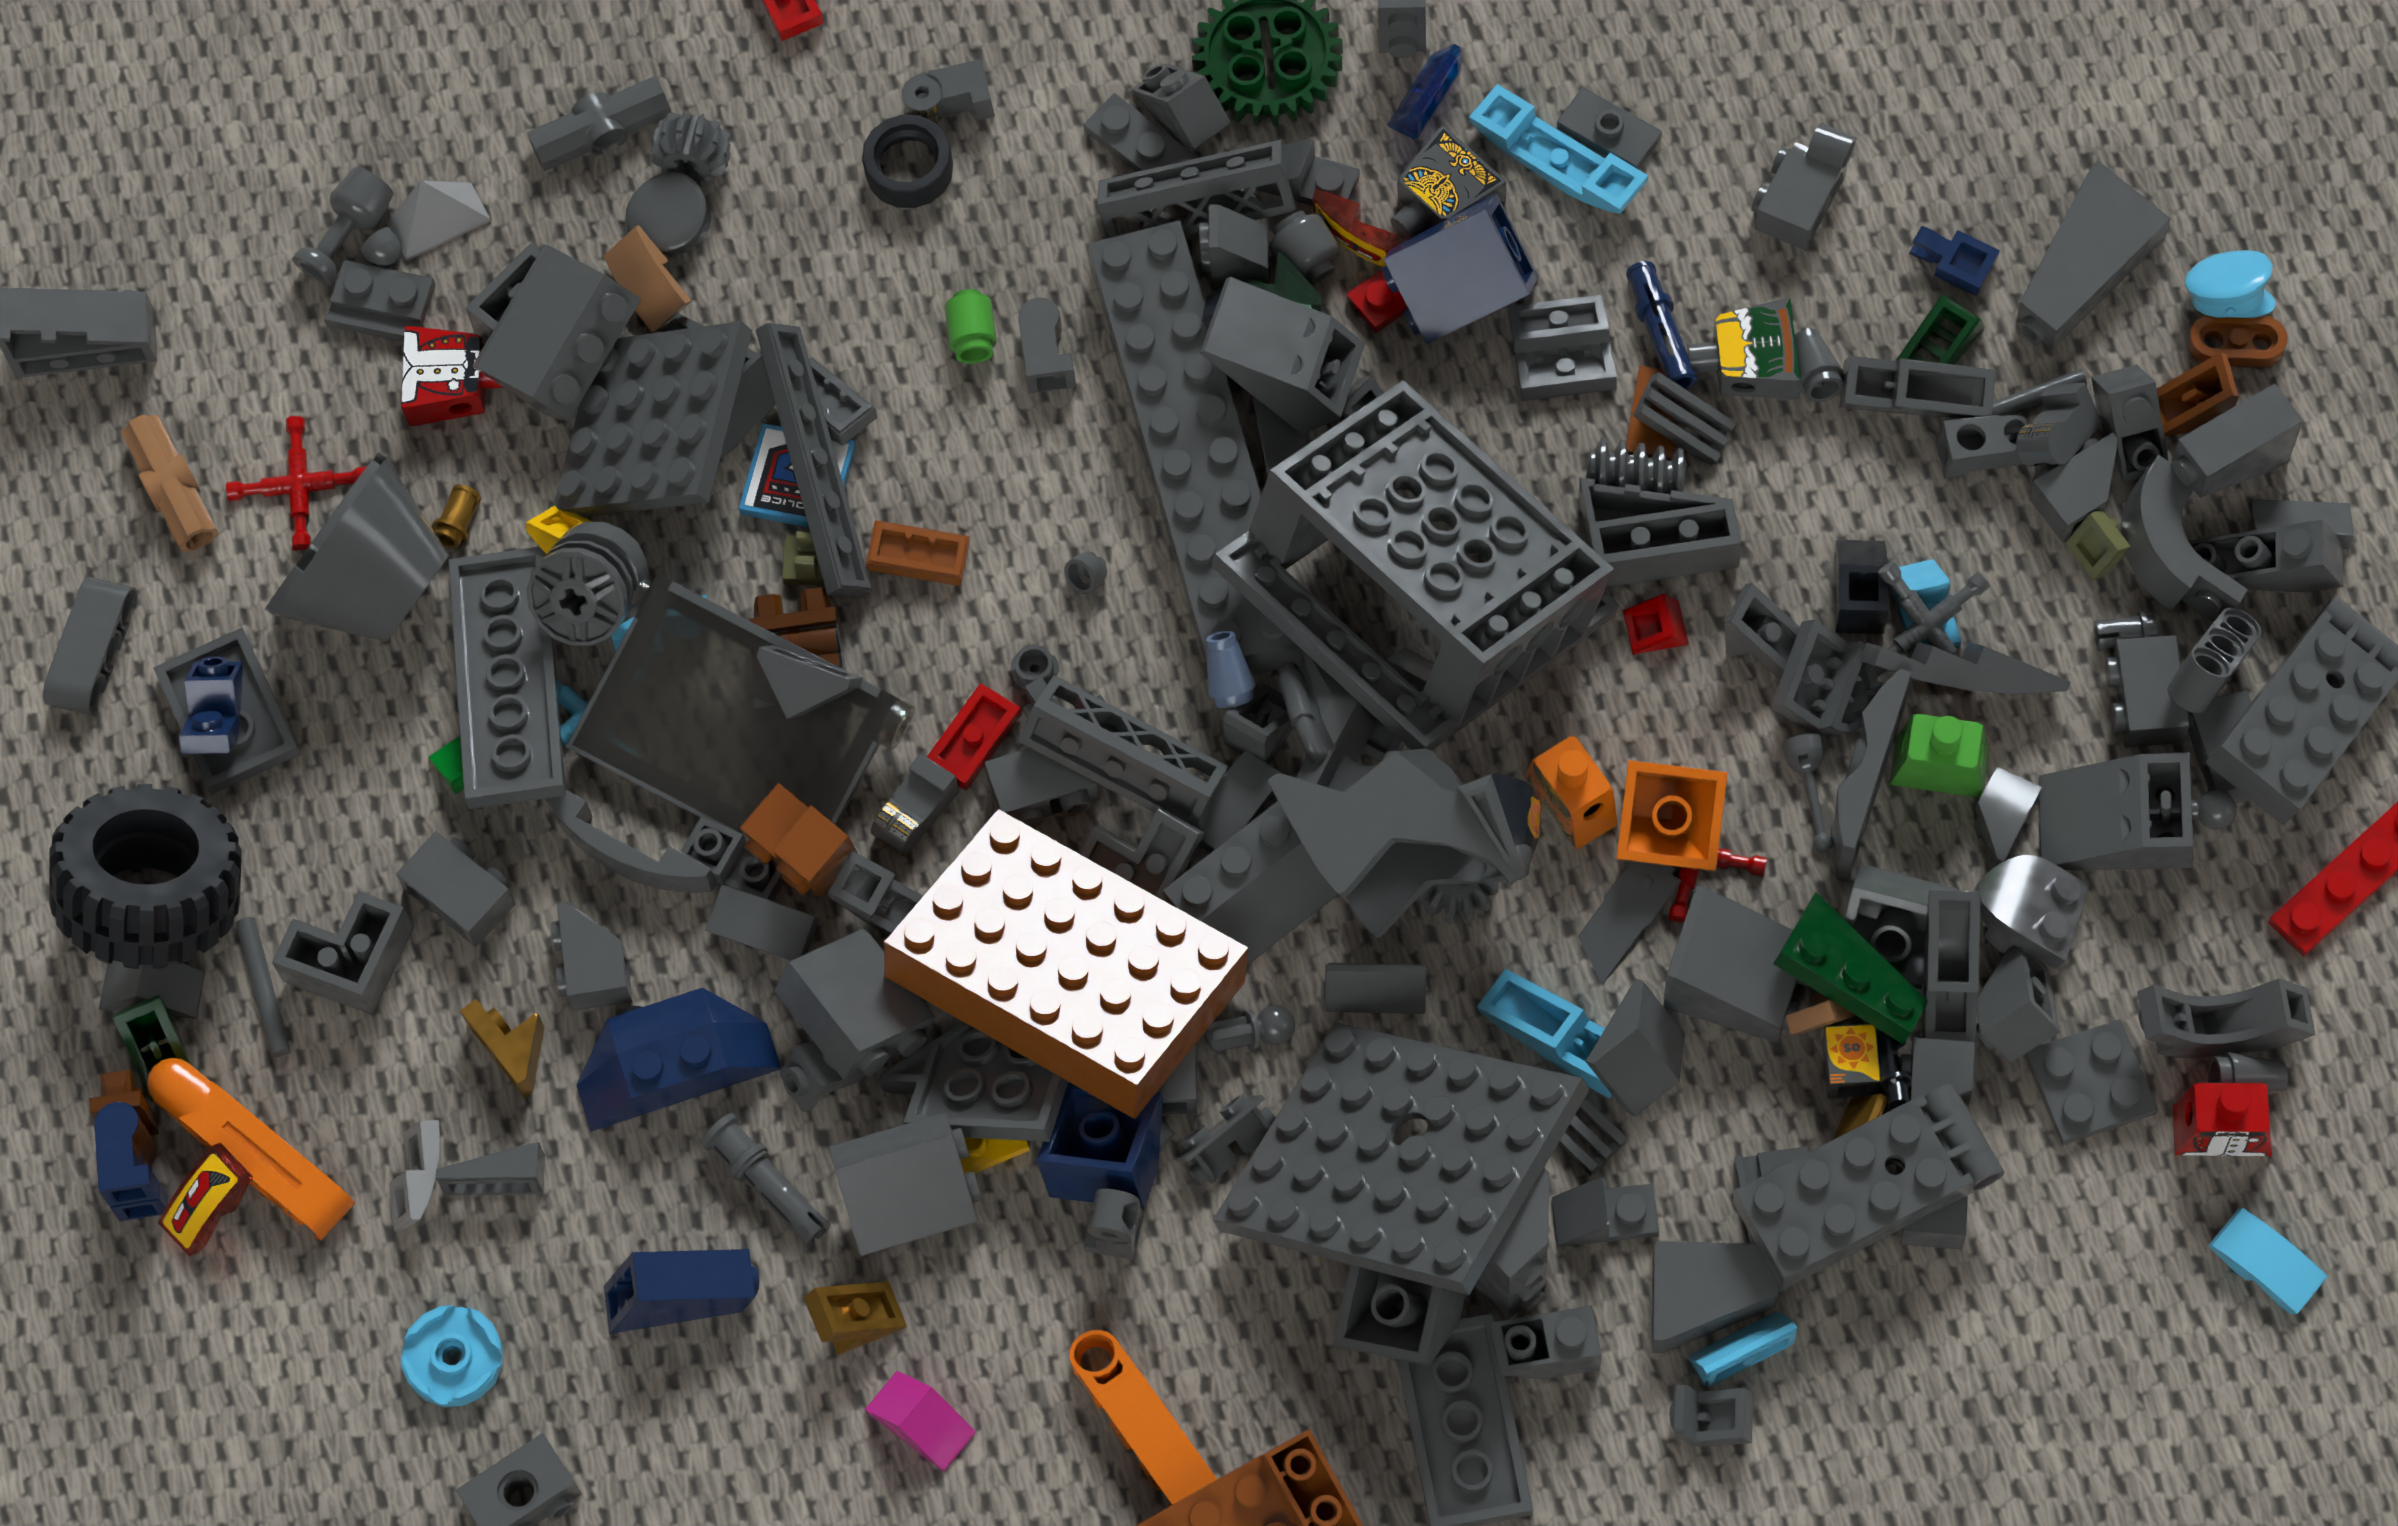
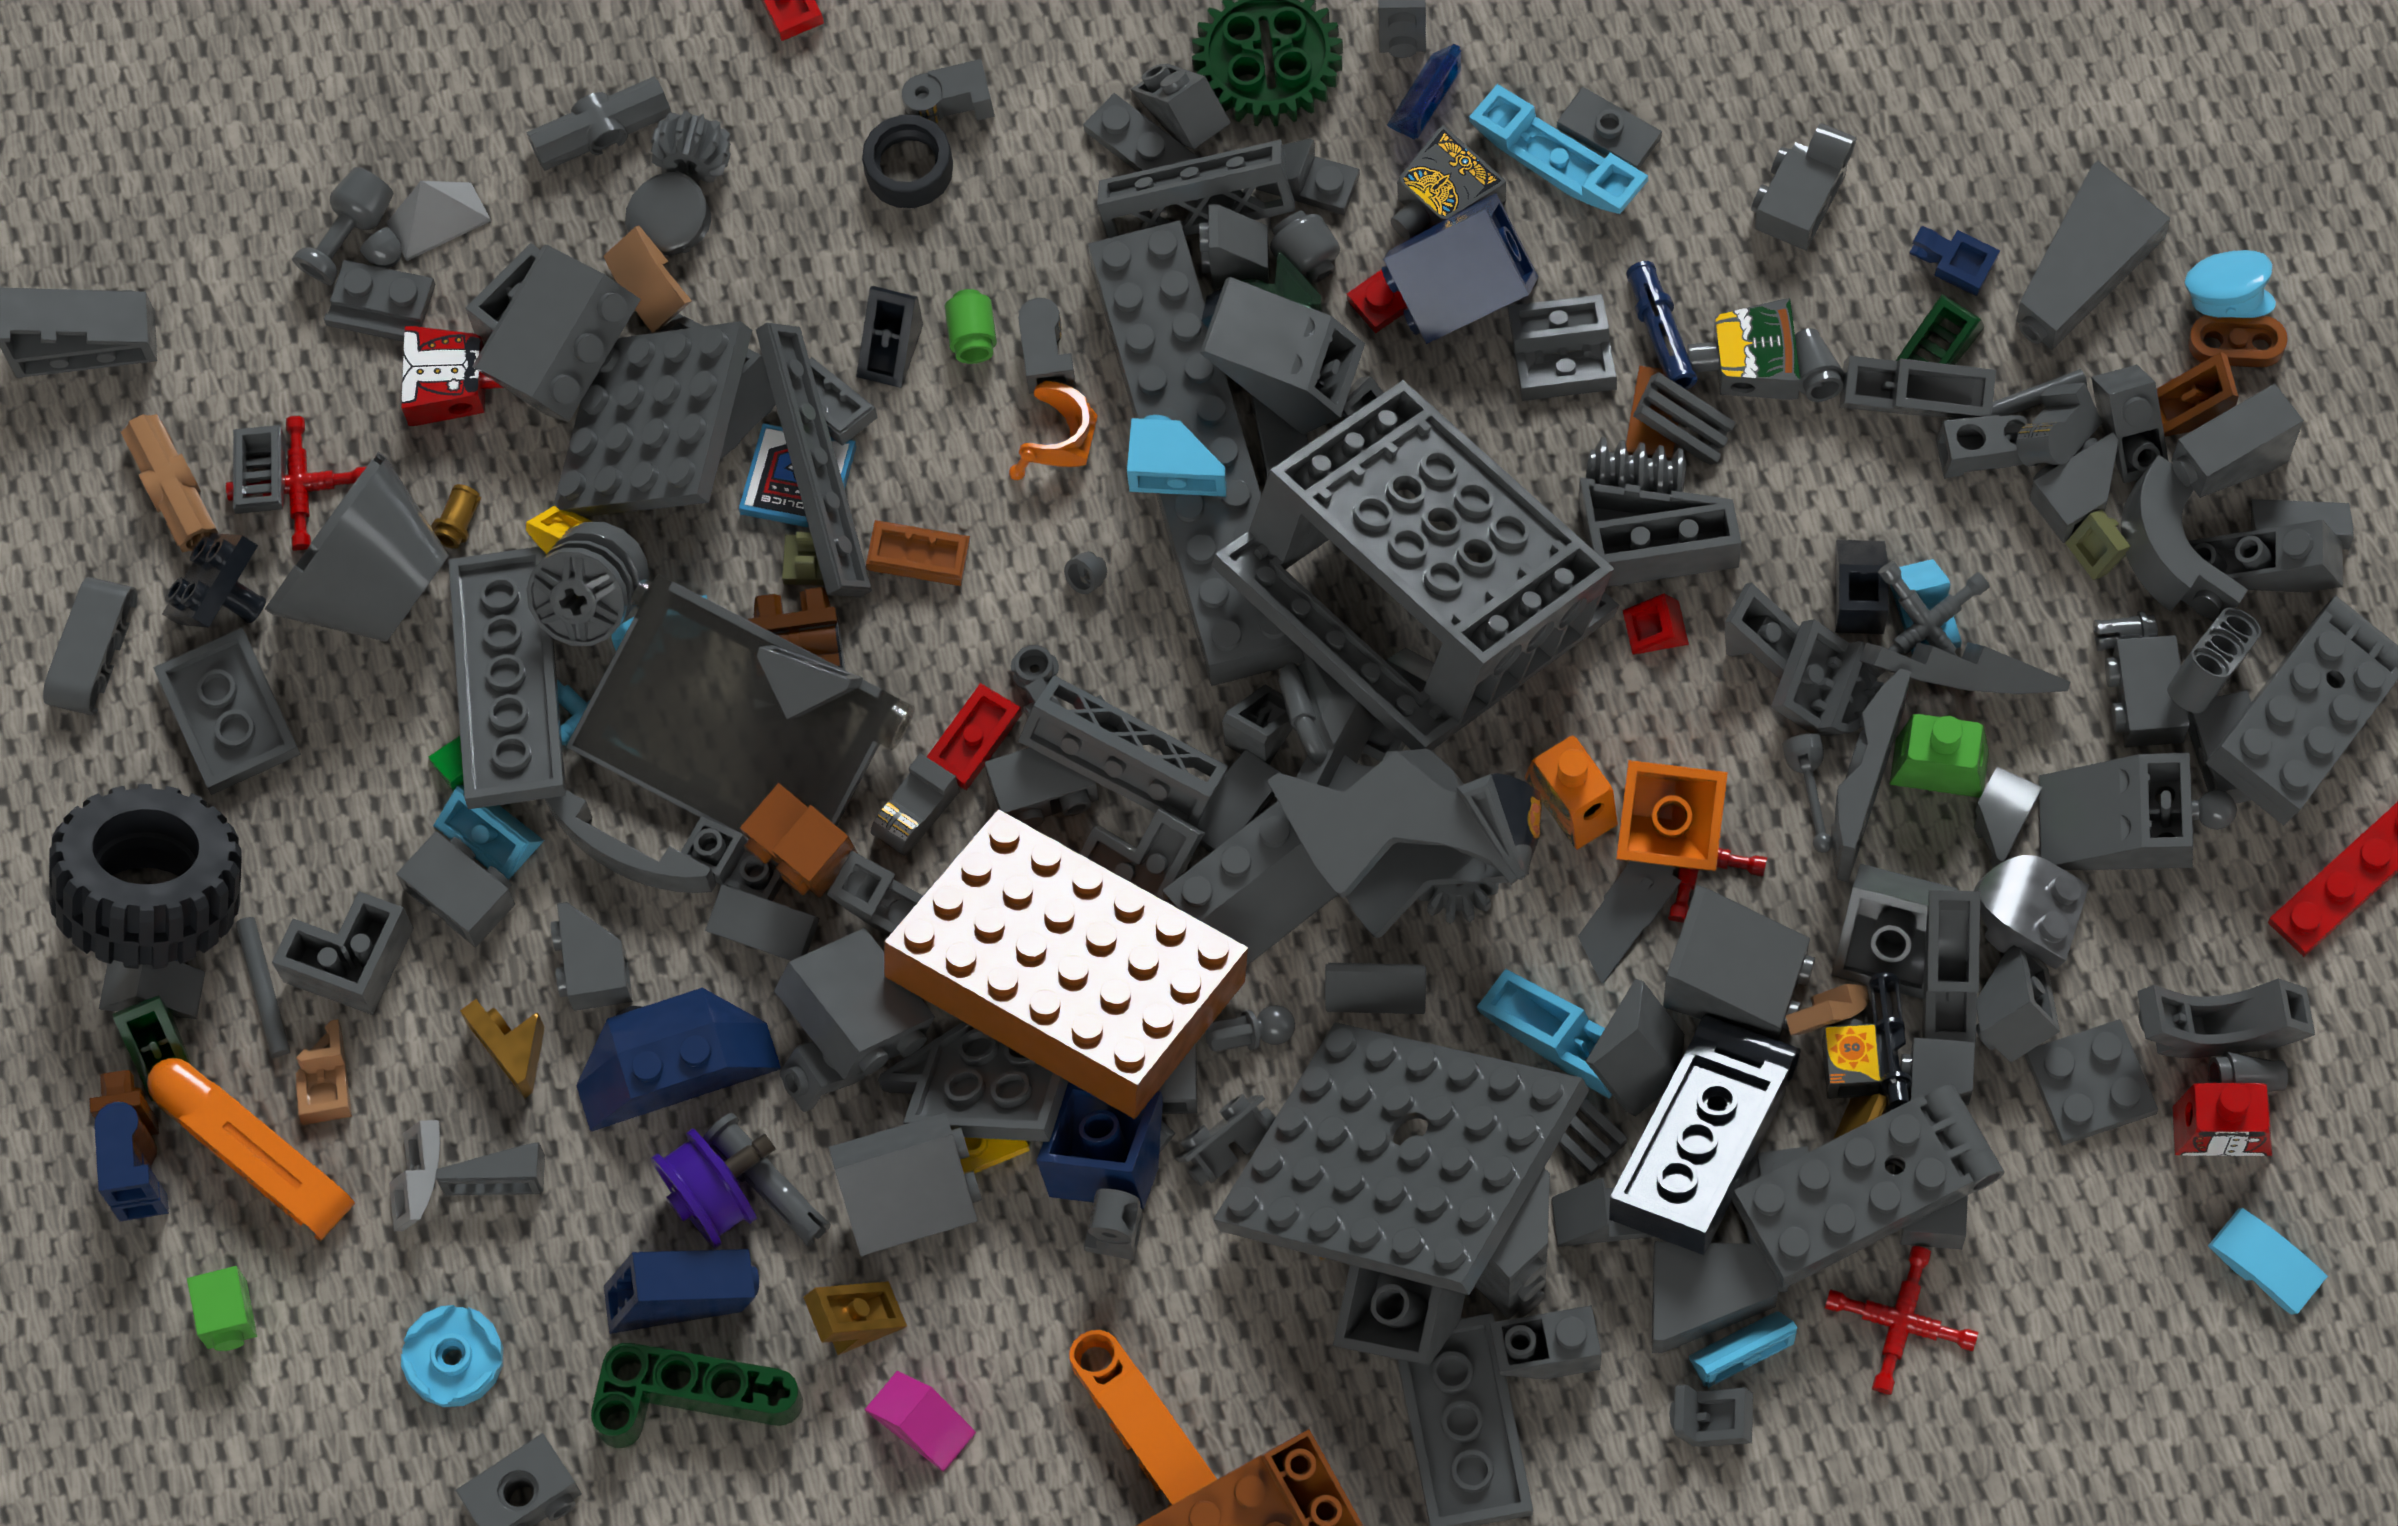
slope [157,1142,253,1257] -> none
dark blue slope [179,657,243,754] -> none
sand blue cone [1206,631,1256,708] -> none
clear red slope [1313,188,1398,267] -> none
dark green wing [1773,892,1928,1044] -> none
none -> black plate [162,533,266,628]
none -> bright green brick [187,1266,257,1351]
none -> dark grey slope [233,425,287,514]
none -> medium nougat slope [296,1019,352,1125]
none -> medium azure slope [433,785,544,880]
none -> dark green beam [591,1343,803,1448]
none -> dark purple wheel [650,1128,776,1249]
none -> black slope [856,286,923,388]
none -> orange helmet [1009,381,1098,481]
none -> medium azure slope [1127,415,1227,497]
none -> hinge [1609,1014,1801,1255]
none -> red piece [1825,1246,1979,1395]

